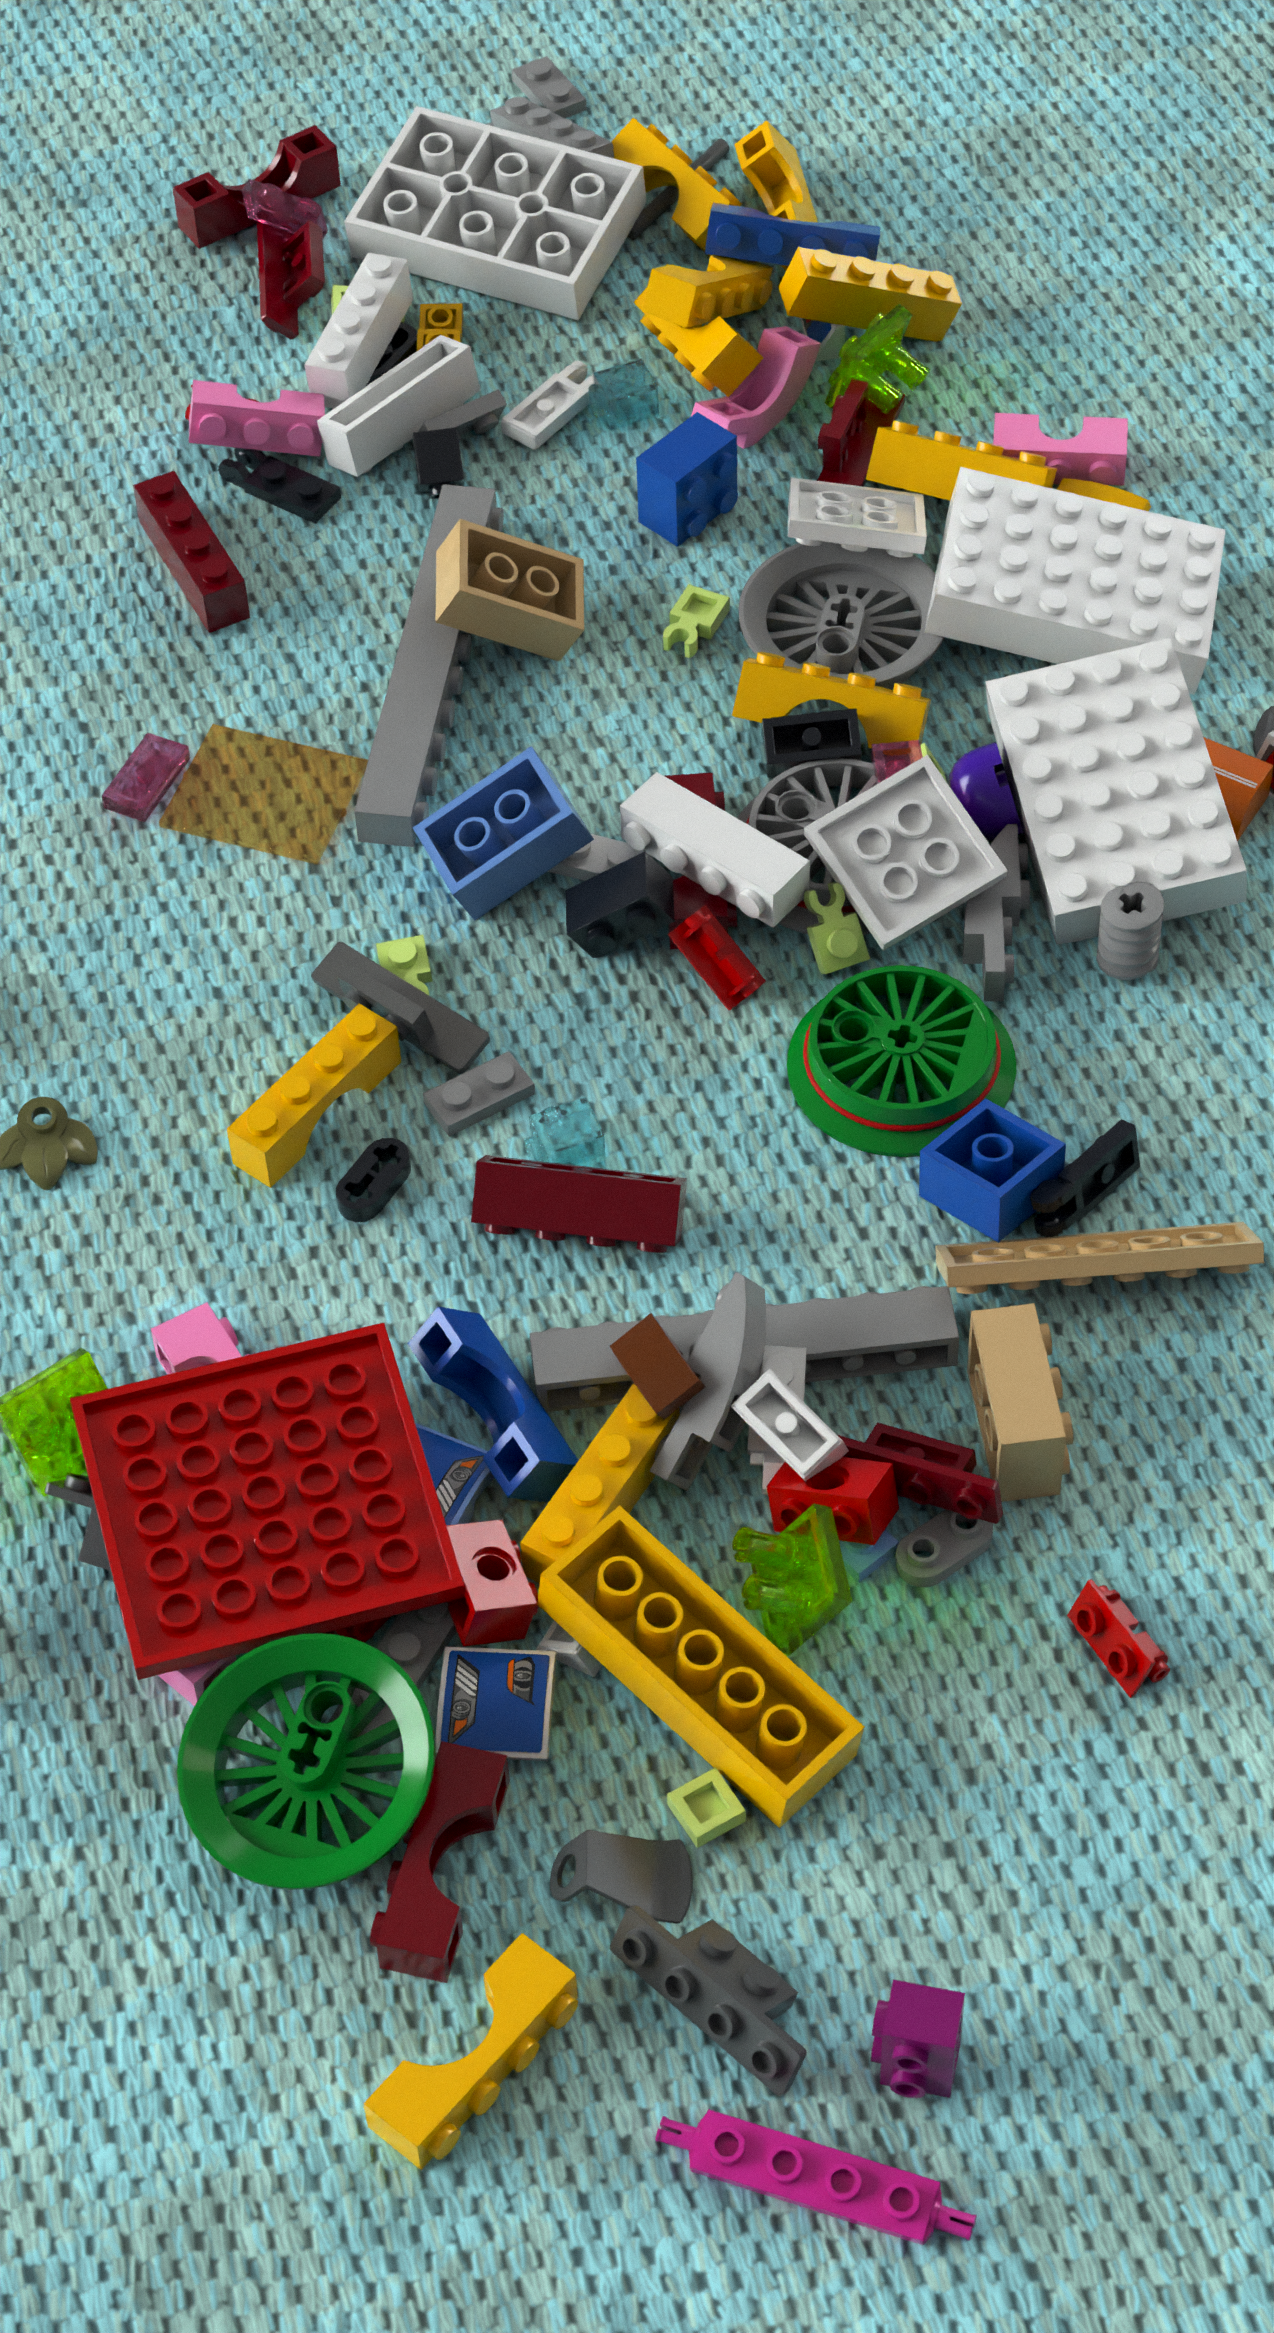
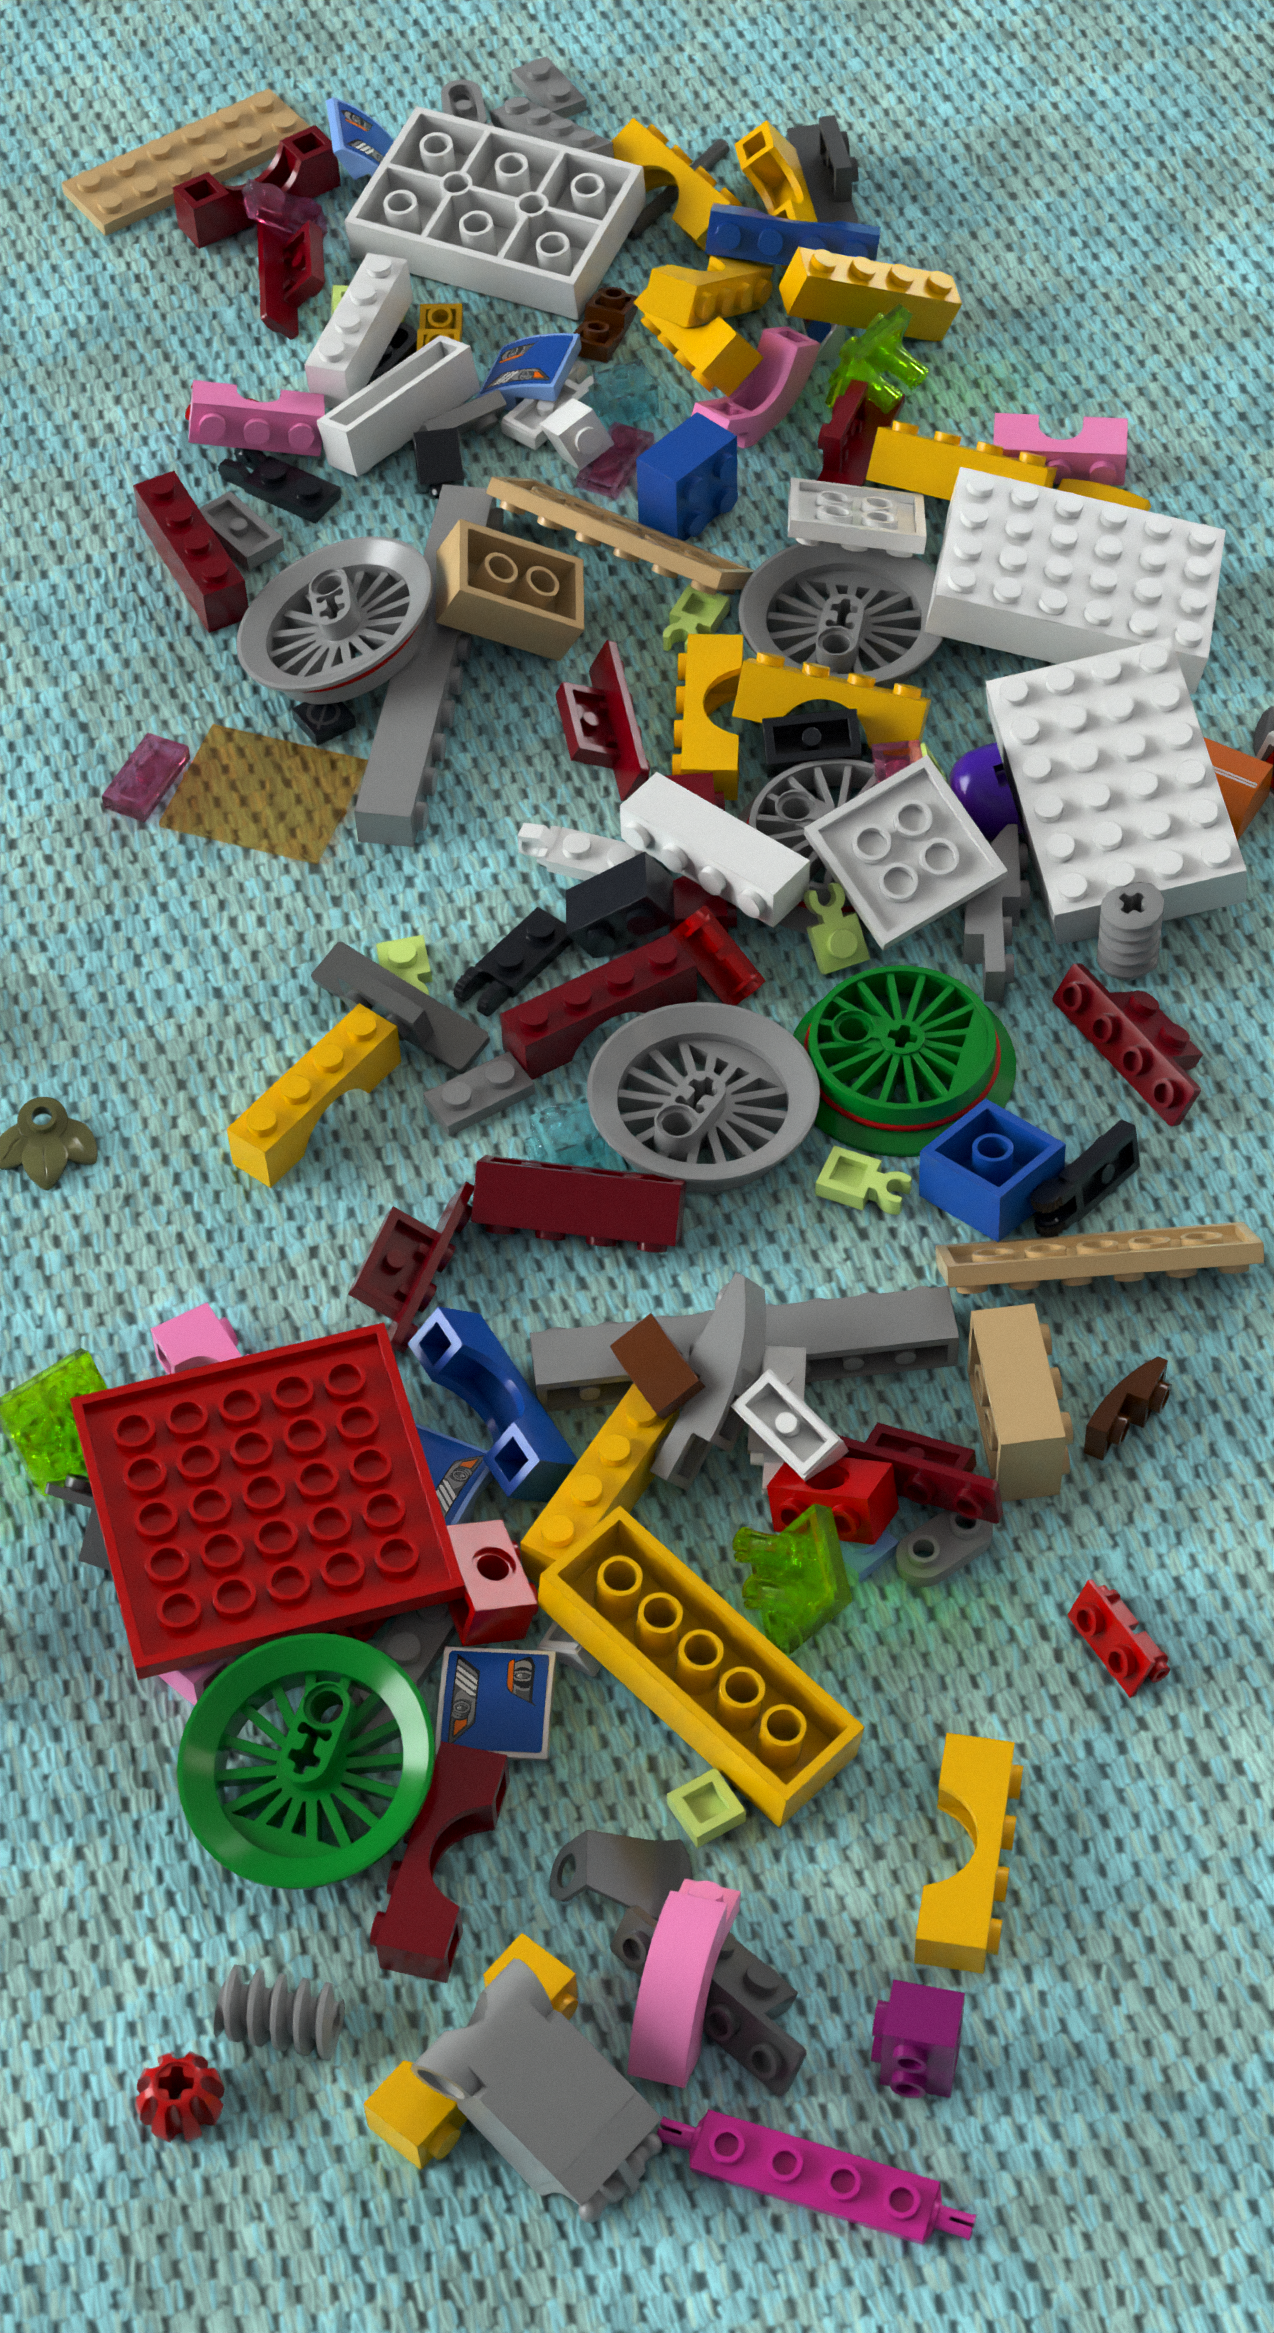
black beam [336,1138,411,1222] -> none
medium blue brick [413,746,594,920] -> none
none -> tan plate [62,88,310,236]
none -> red piece [135,2051,225,2142]
none -> light grey plate [199,491,285,571]
none -> light grey piece [214,1964,345,2060]
none -> light grey piece [236,536,433,704]
none -> black tile [292,702,356,746]
none -> slope [326,97,394,180]
none -> dark red bracket [348,1181,474,1354]
none -> light grey piece [411,1959,662,2223]
none -> light grey plate [441,80,487,124]
none -> black hinge [453,907,574,1017]
none -> slope [476,333,582,410]
none -> tan plate [486,477,755,595]
none -> dark red arch [500,933,697,1080]
none -> white brick [539,398,615,471]
none -> dark red bracket [555,640,650,801]
none -> reddish brown slope [573,287,638,363]
none -> clear pink plate [576,421,654,500]
none -> light grey piece [587,1002,820,1193]
none -> bright pink arch [627,1879,741,2088]
none -> yellow arch [672,634,743,800]
none -> dark grey bracket [786,115,860,224]
none -> yellowish green plate [815,1145,912,1215]
none -> yellow arch [914,1732,1024,1974]
none -> dark red bracket [1052,963,1203,1126]
none -> reddish brown slope [1083,1357,1172,1461]

